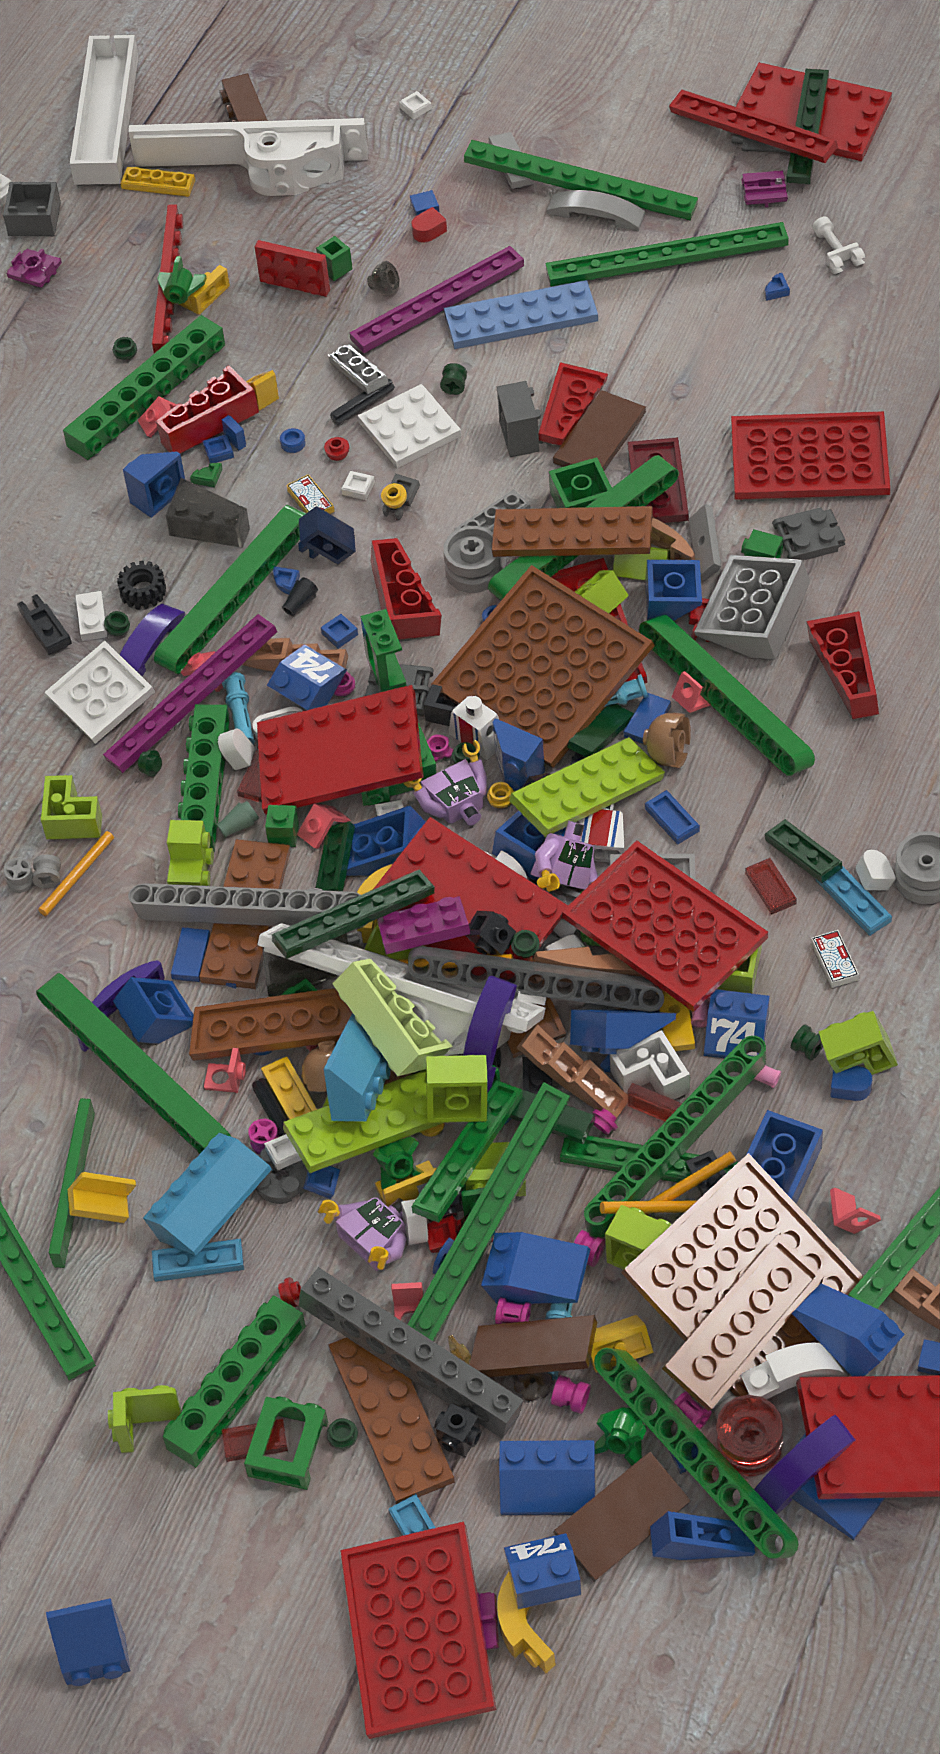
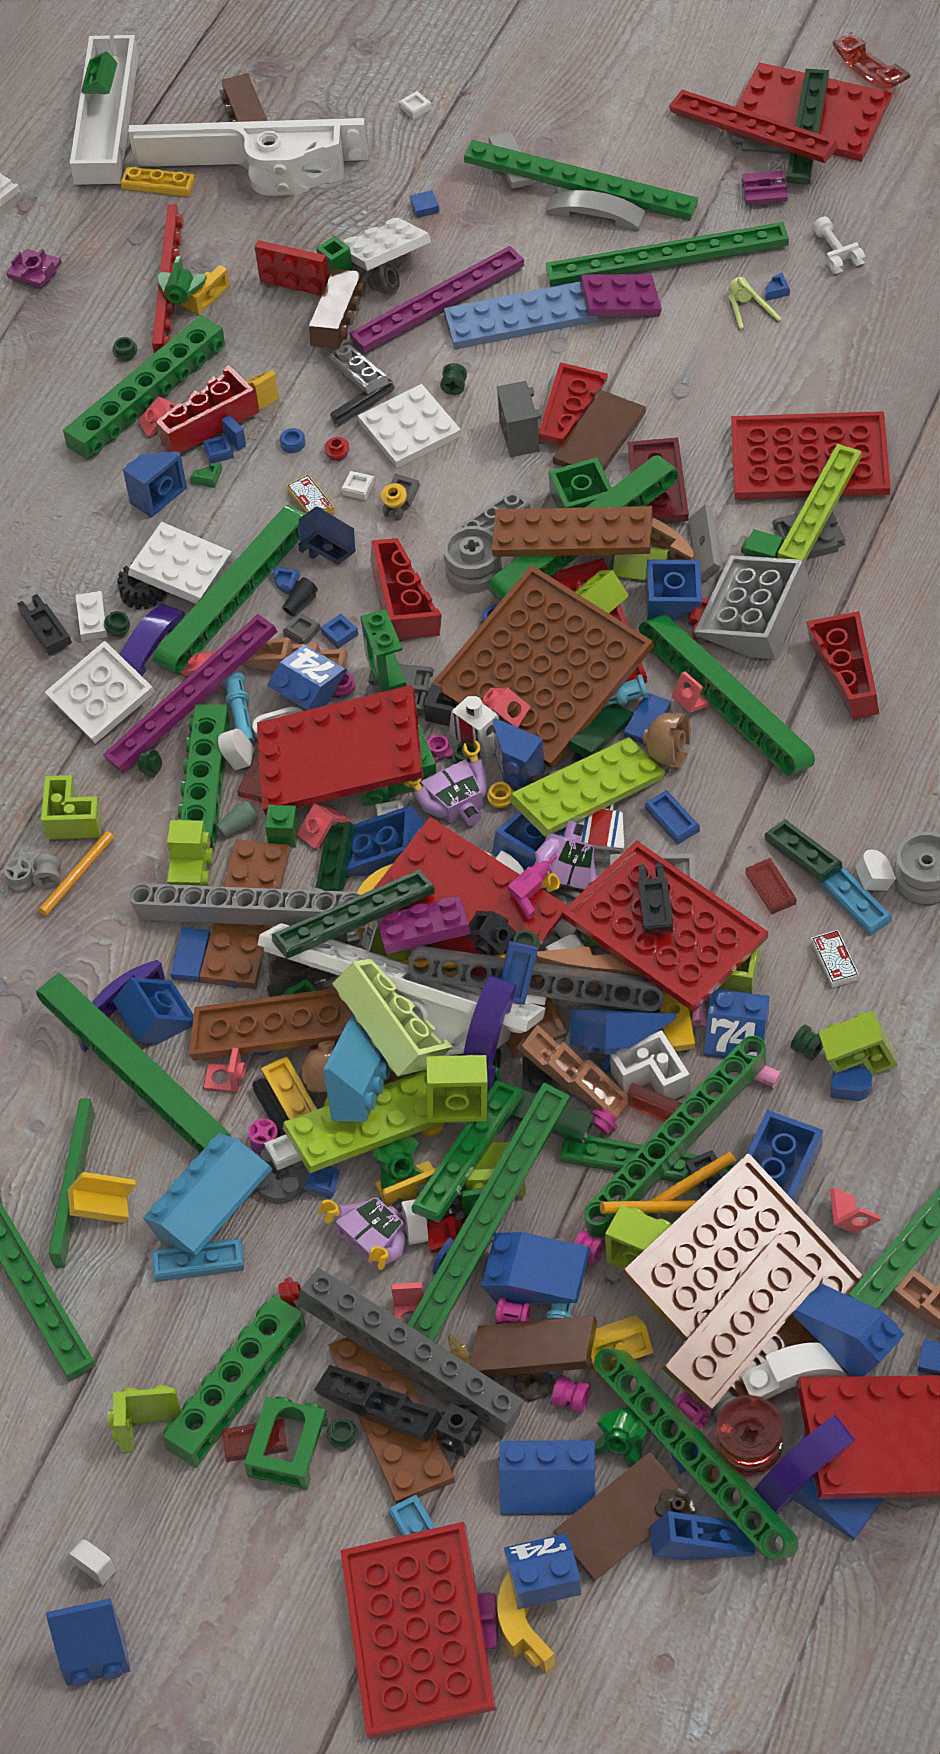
dark grey container [3,182,61,236] -> none
clear smoke wedge [166,478,250,548] -> none
red piece [411,207,447,242] -> none
none -> white piece [68,1539,116,1586]
none -> green slope [81,52,117,94]
none -> white plate [128,522,232,604]
none -> dark grey tile [283,613,321,644]
none -> brick [309,269,366,349]
none -> black slope [314,1365,442,1443]
none -> white plate [344,218,431,271]
none -> white sticker [361,920,378,951]
none -> coral bracket [482,687,530,728]
none -> blue tile [500,941,538,1005]
none -> dark pink piece [508,855,557,919]
none -> magenta plate [580,274,662,316]
none -> black hinge [638,863,673,934]
none -> dark brown plant [655,1488,695,1516]
none -> yellowish green plant [728,277,781,329]
none -> lime plate [778,444,861,563]
none -> clear red slope [833,32,910,88]

